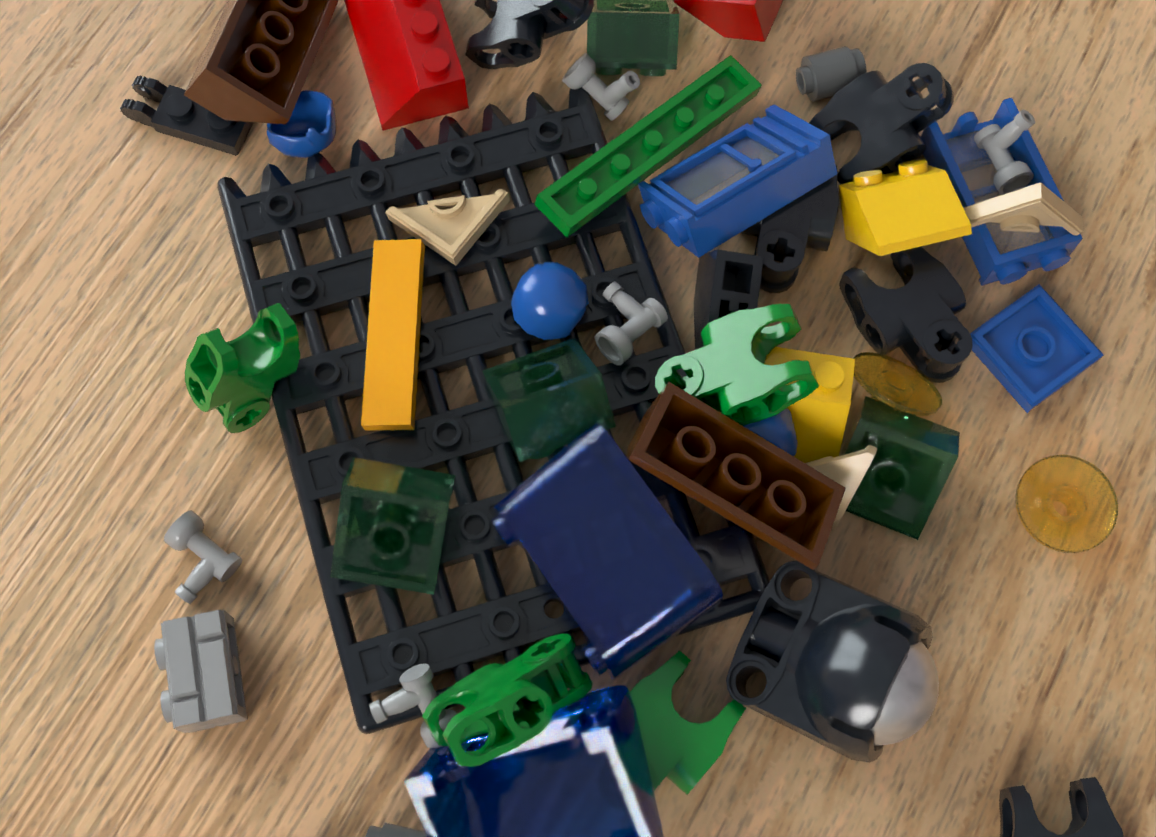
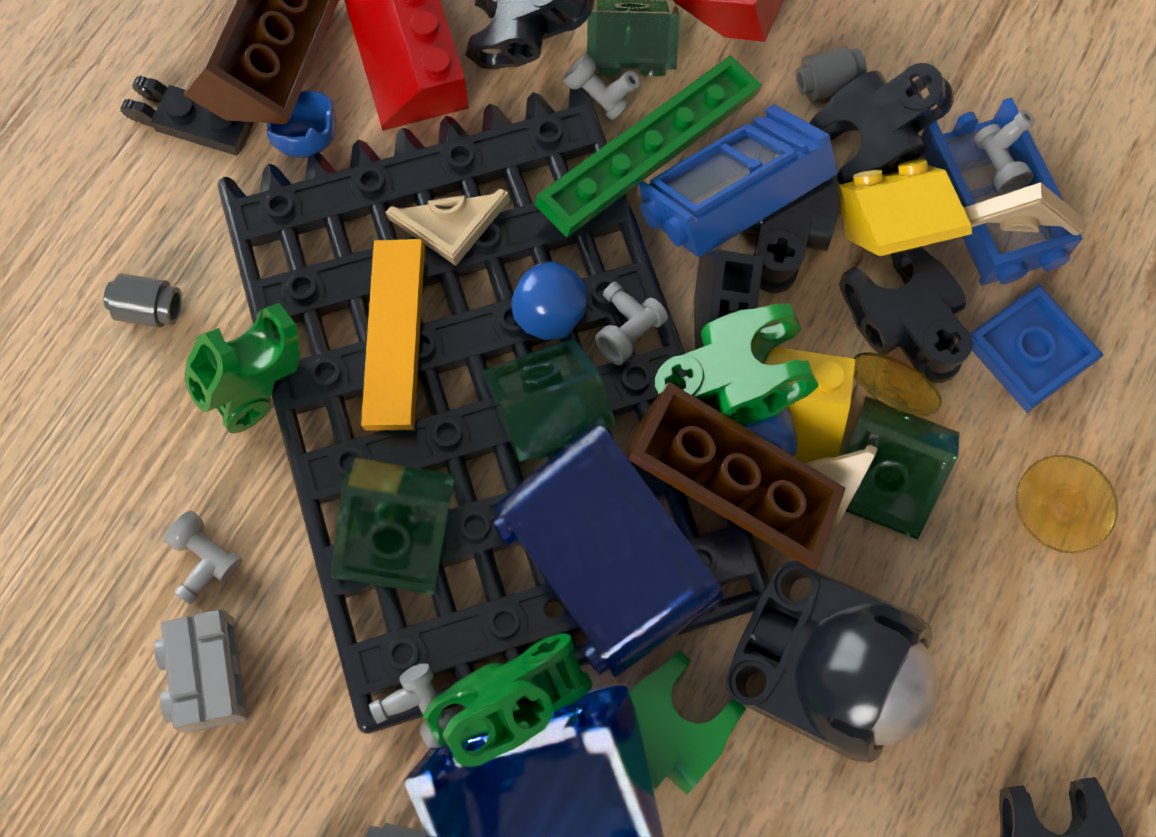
none -> dark grey brick [104,273,182,328]

